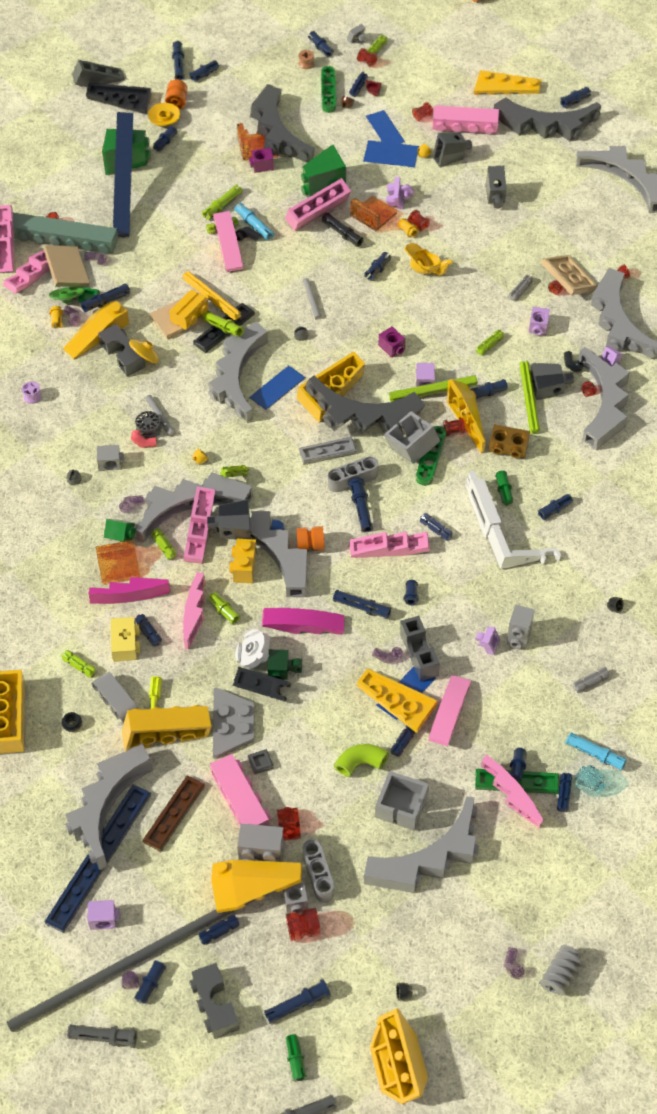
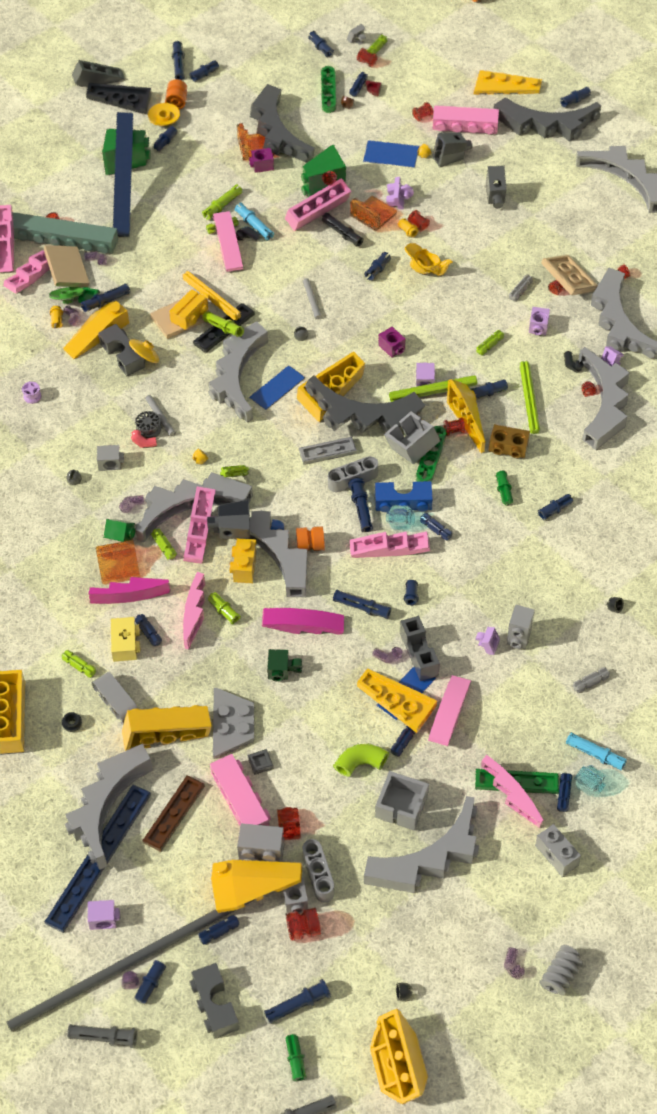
neon yellow axle [149,676,163,709] -> none
black plate [232,666,292,702] -> none
white plate [235,629,270,669] -> none
nougat wheel [298,50,314,69] -> none
blue piece [366,110,405,144] -> none
white hinge [465,471,561,569] -> none
dark blue axle [510,747,527,781] -> none
dark grey torso [531,363,574,400] -> none
none -> clear red hinge [322,170,337,185]
none -> blue arch [375,481,433,512]
none -> clear light blue head [386,505,415,530]
none -> light grey brick [535,824,581,877]

